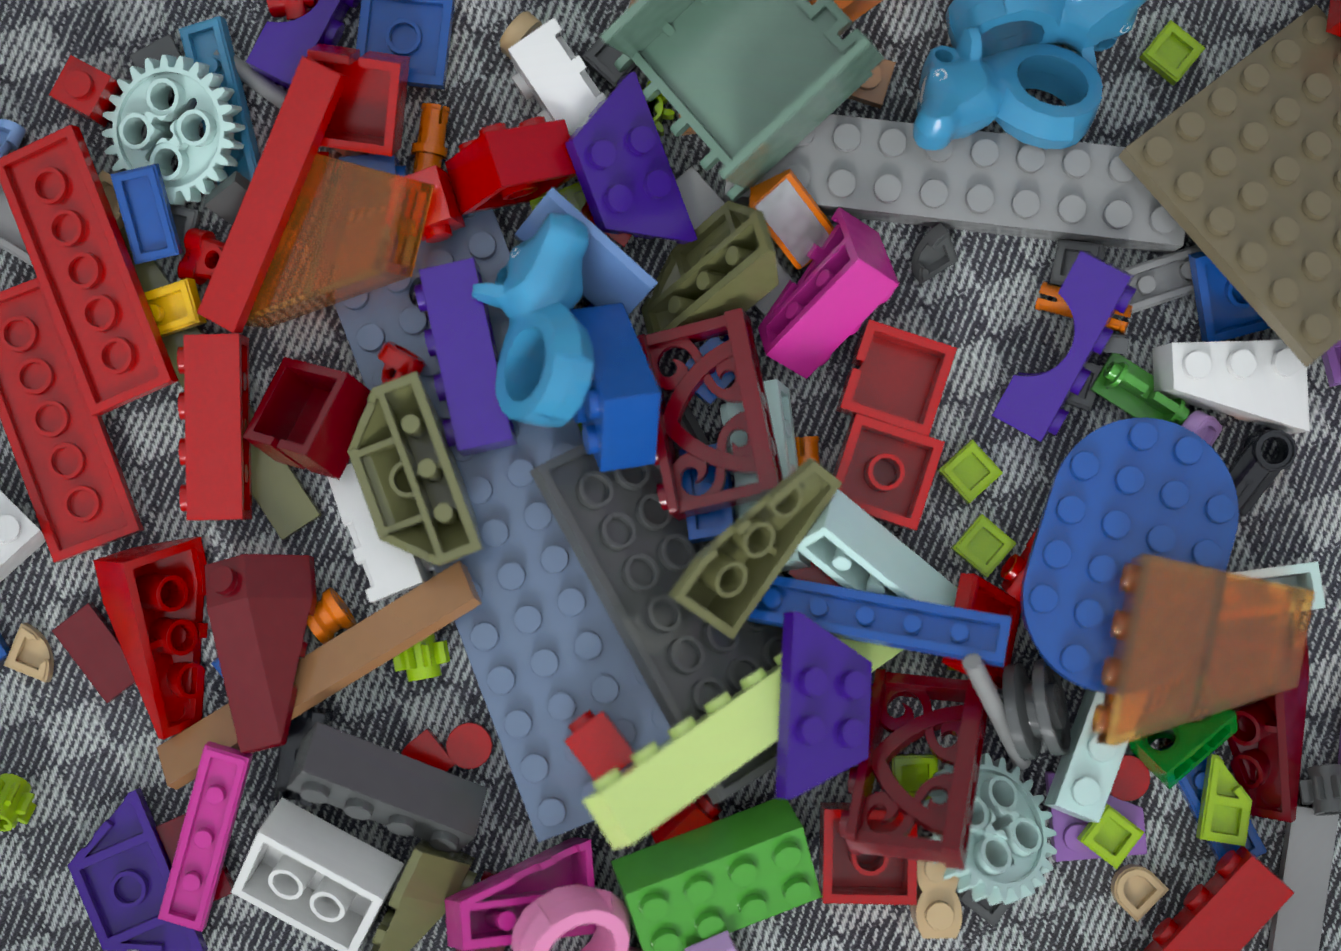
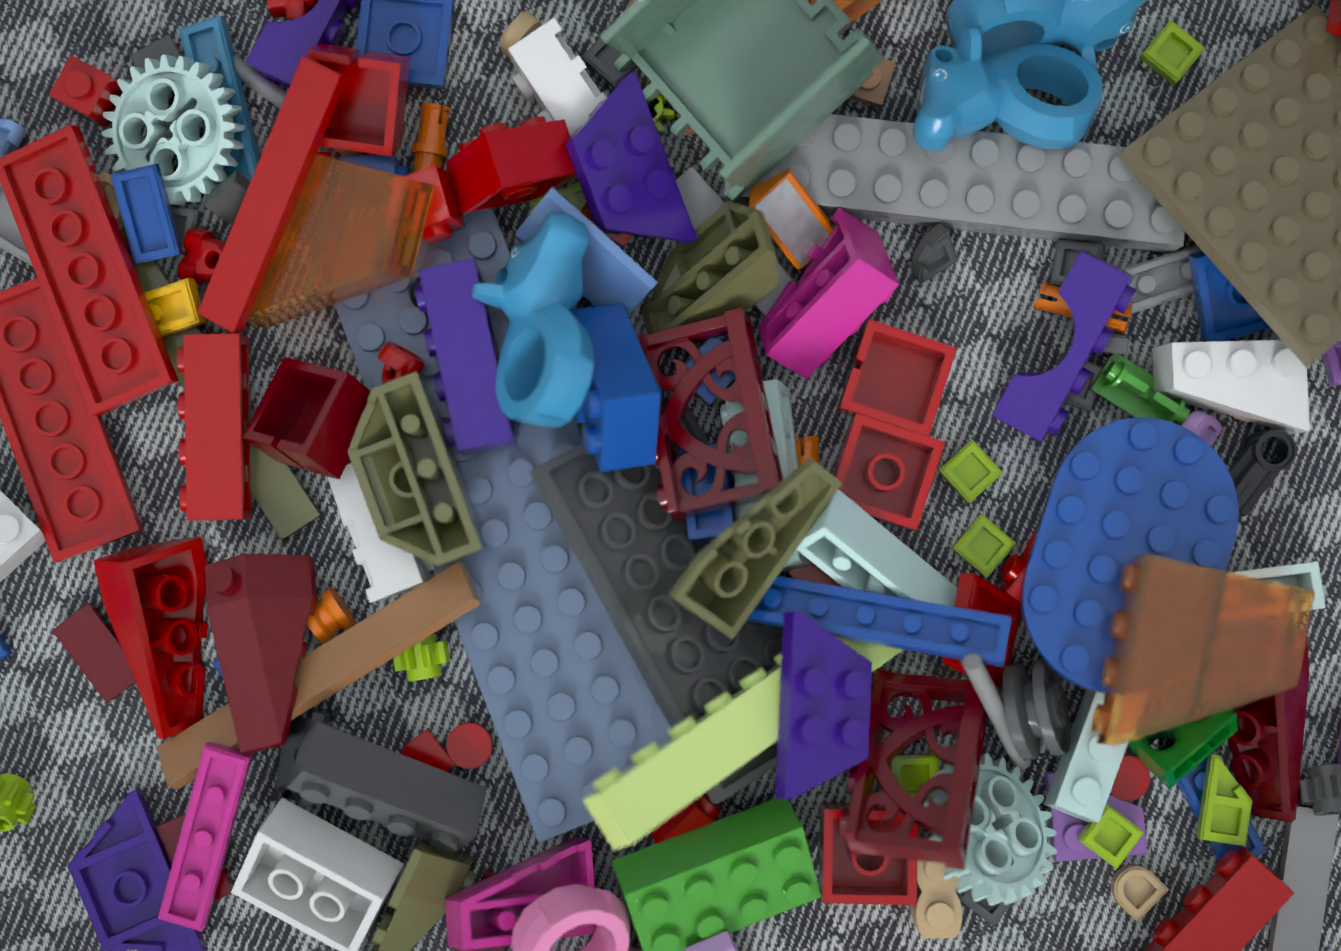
tan tile [4,623,54,683] -> none
red brick [564,709,636,780] -> none

